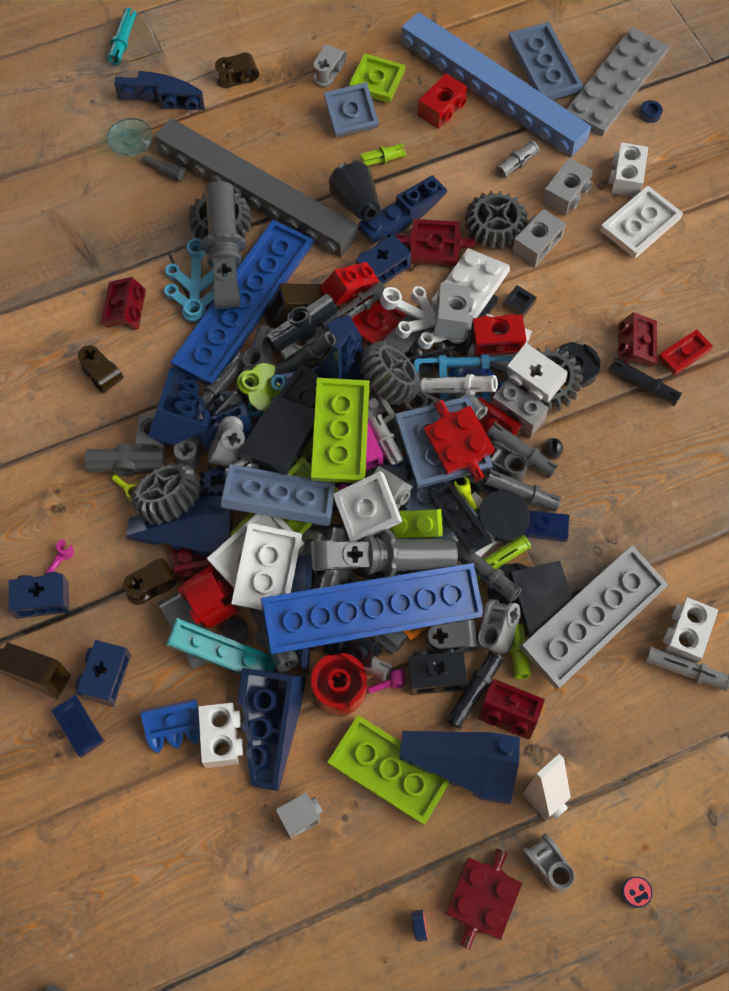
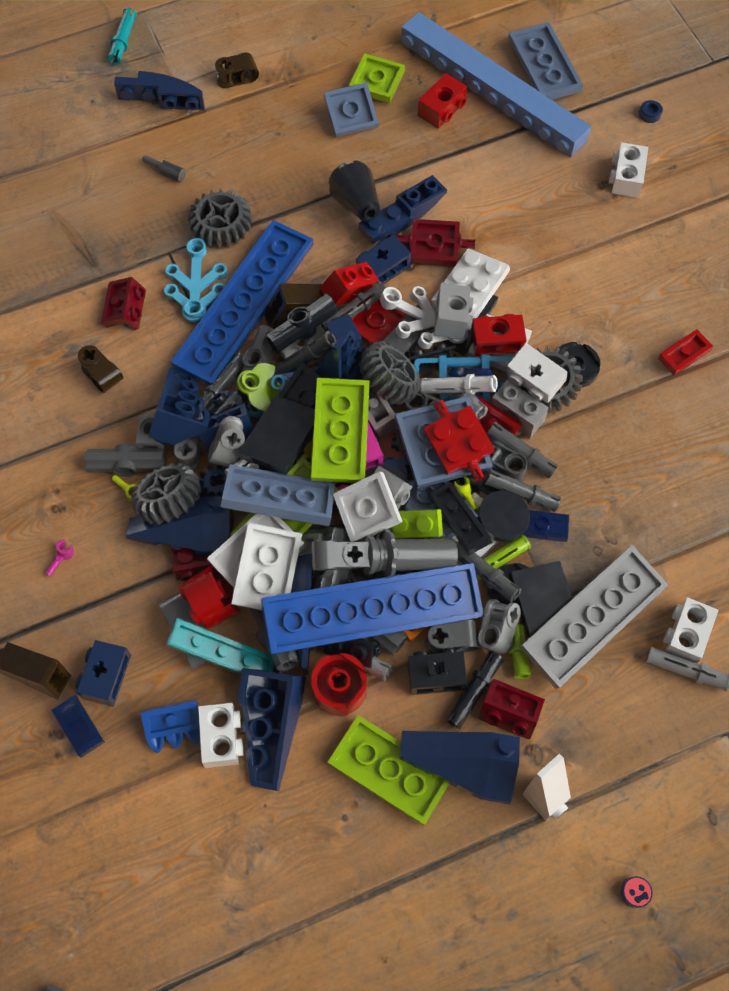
dark blue brick [8,572,70,619] -> none
clear light blue dish [107,118,153,156] -> none
dark brown piece [123,558,178,605] -> none
dark grey brick [154,118,357,257] -> none
dark grey piece [200,181,246,310] -> none
black tile [221,618,249,644] -> none
light grey brick [276,792,323,839] -> none
light grey piece [313,44,347,88] -> none
lime axle [360,143,406,166] -> none
light grey axle [368,415,403,465] -> none
dark pink hand [368,670,406,694] -> none
dark blue tile [411,909,428,942] -> none
dark red plate [445,848,523,950] -> none
dark grey gear [465,190,528,251] -> none
light grey pin [496,140,540,178] -> none
black plate [502,285,537,318] -> none
light grey brick [512,209,566,268] -> none
light grey piece [522,833,575,893] -> none
light grey brick [542,158,593,216] -> none
black hinge [542,438,563,460] -> none
light grey plate [567,27,670,136] -> none
white plate [600,186,683,259] -> none
black pin [608,358,682,407] -> none
dark red bracket [617,312,657,367] -> none

